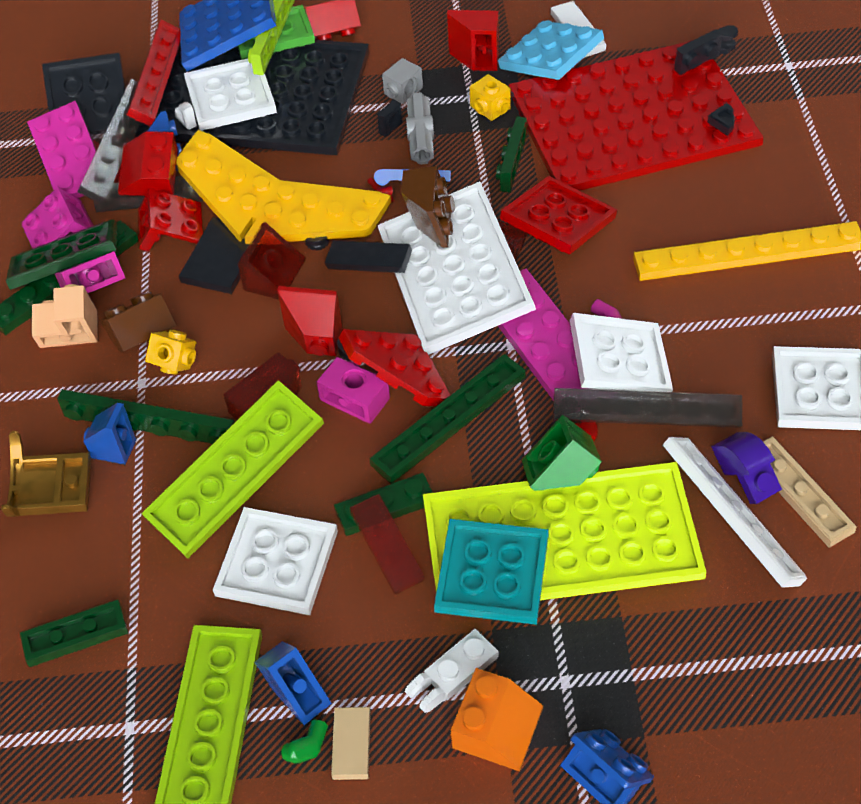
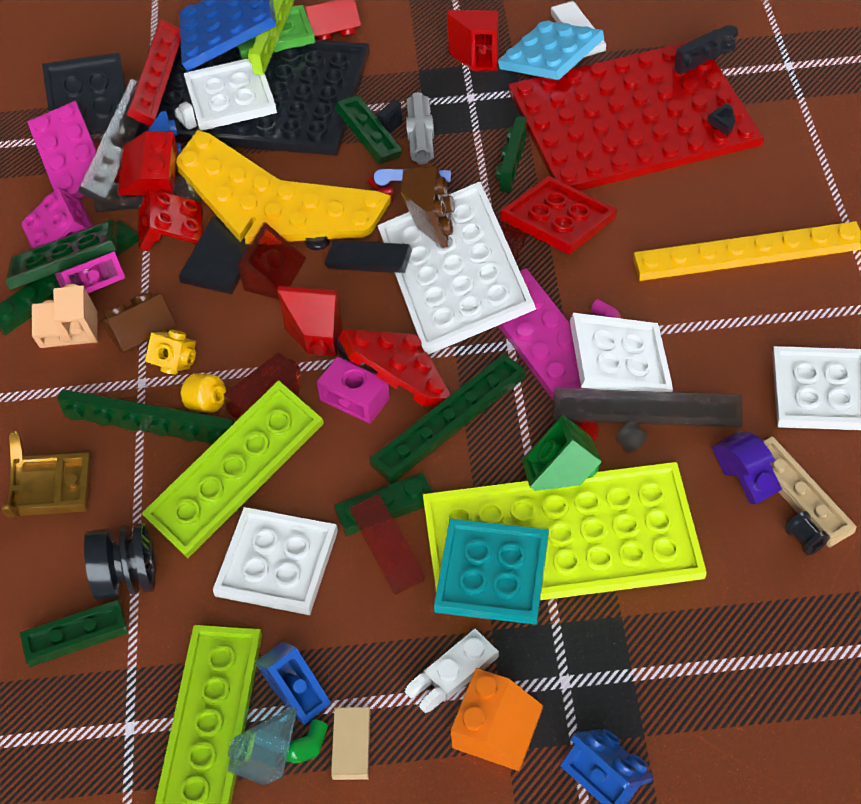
blue slope [84,403,136,465] -> none
light grey brick [382,58,423,104] -> none
yellow brick [469,74,510,121] -> none
white tile [663,437,807,588] -> none
none -> black wheel [84,522,157,600]
none -> yellow head [180,373,226,414]
none -> clear light blue slope [227,707,297,785]
none -> dark green plate [335,95,402,165]
none -> clear smoke bush [615,421,647,453]
none -> black bush [785,511,830,555]

